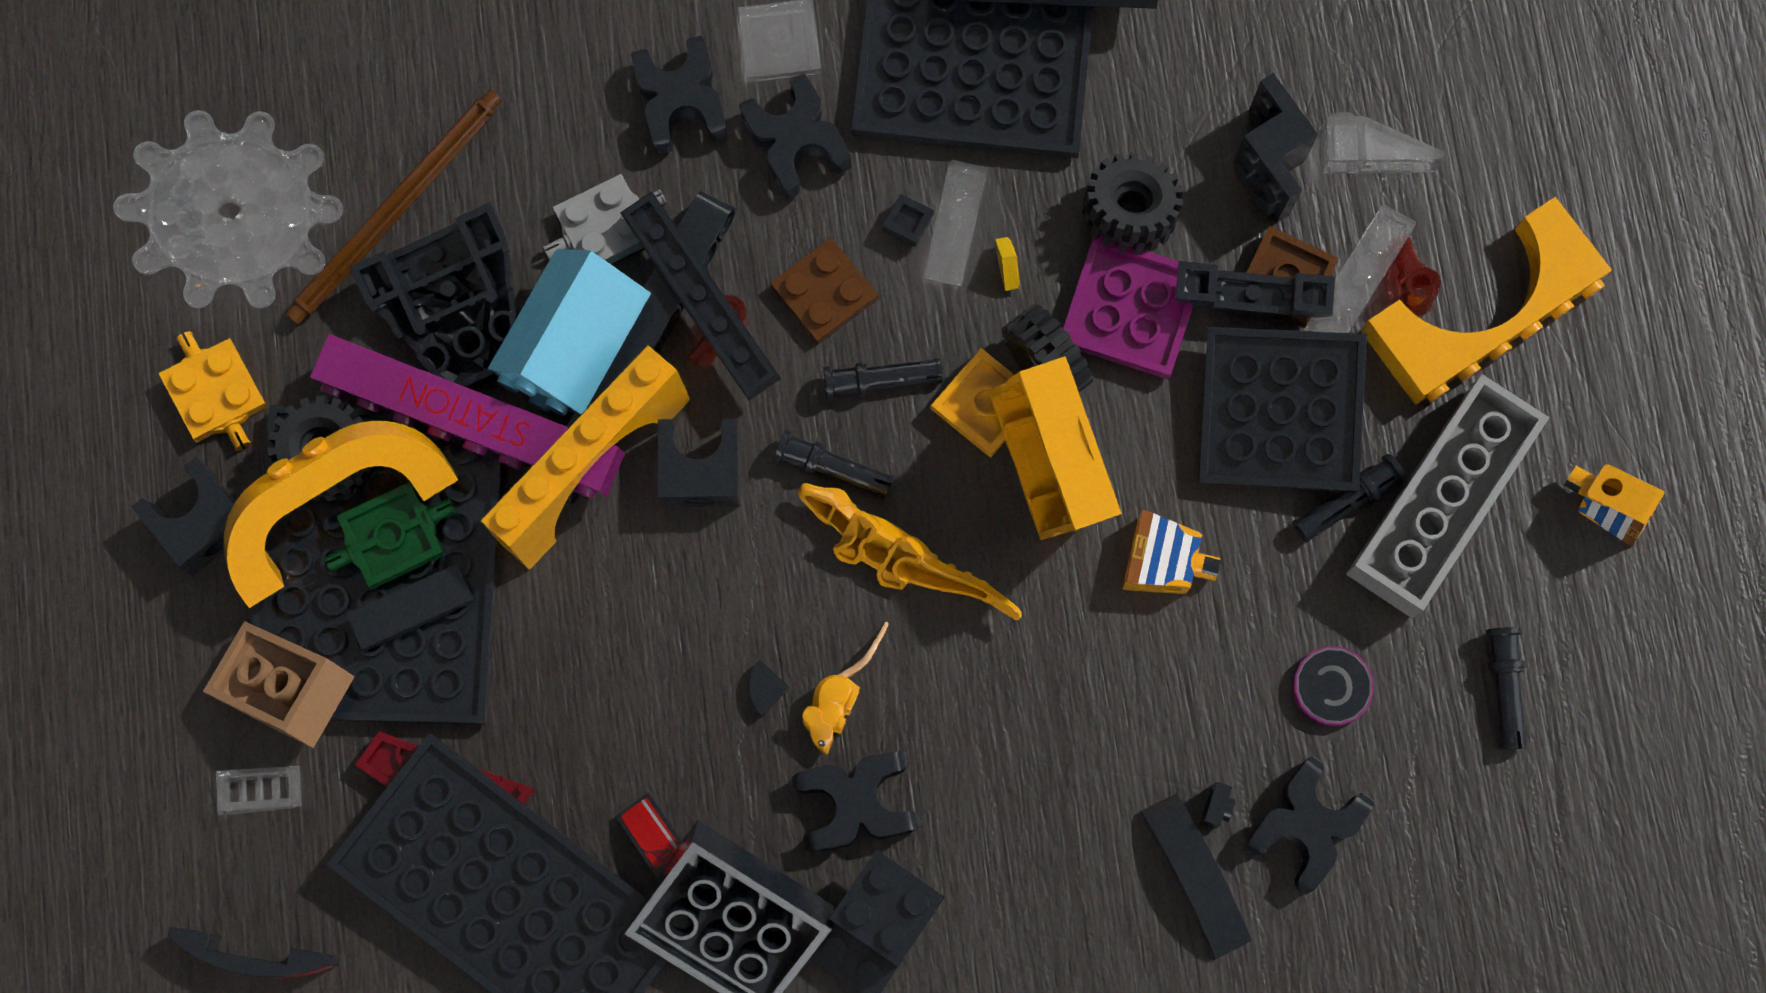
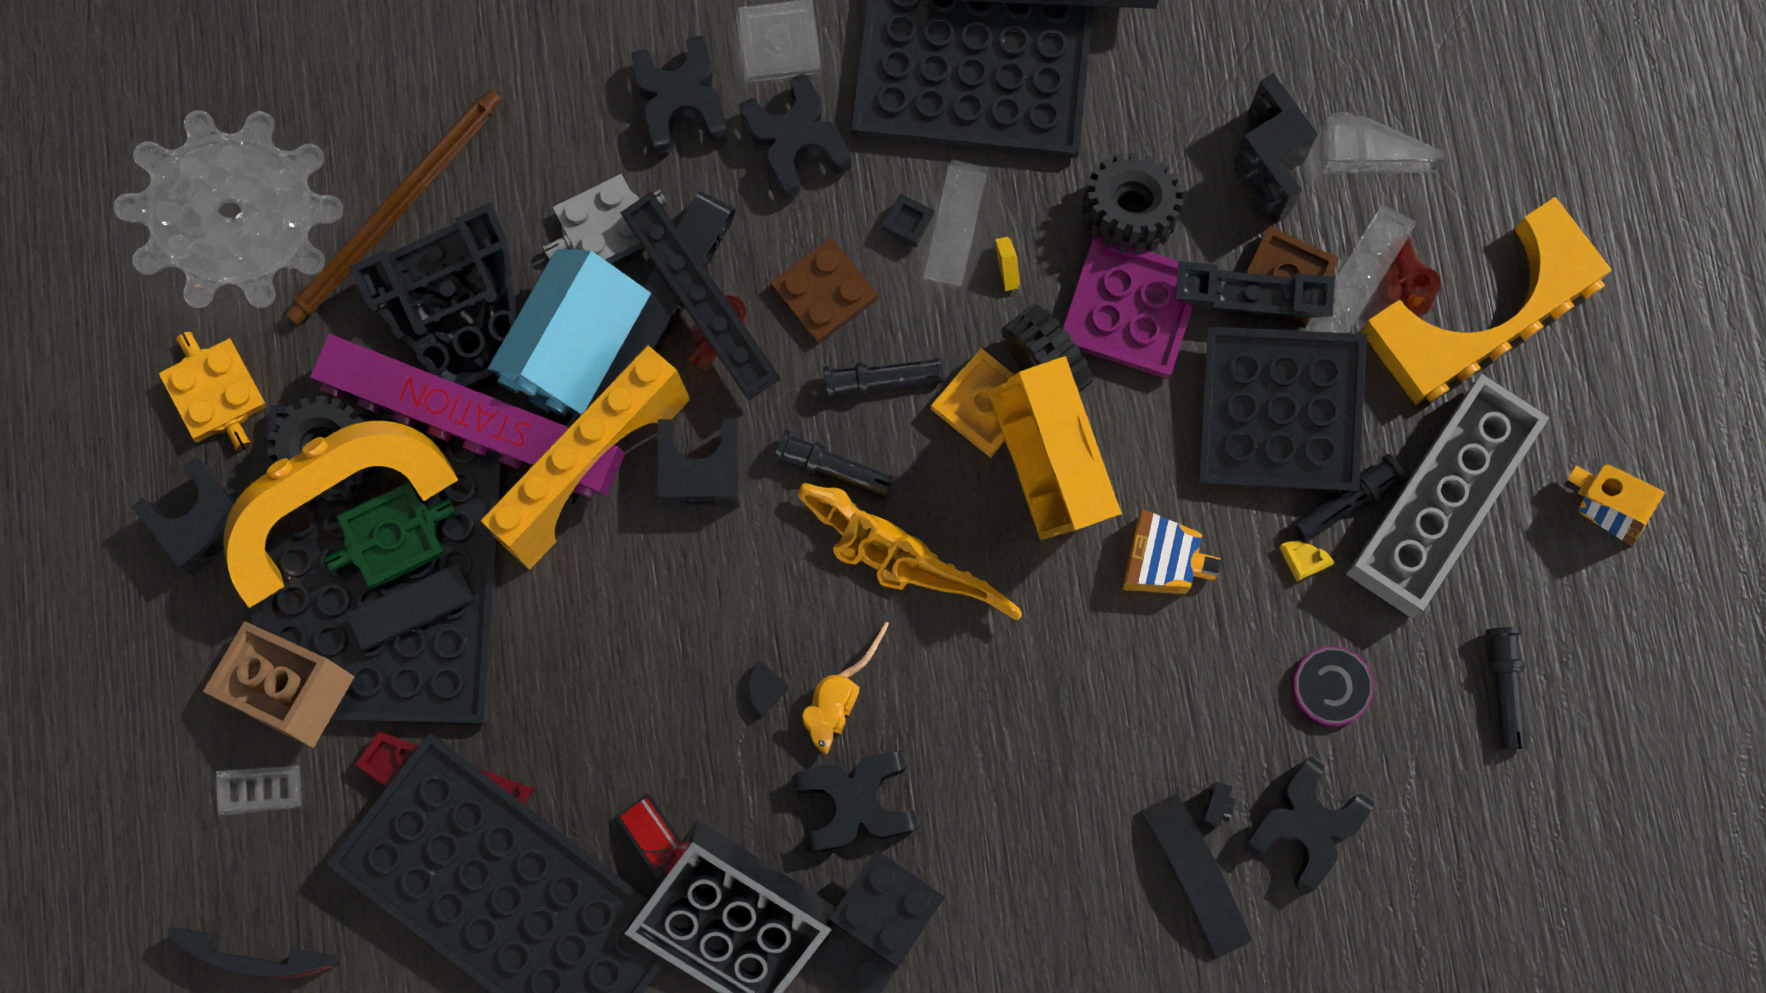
none -> yellow tile [1279,541,1334,582]

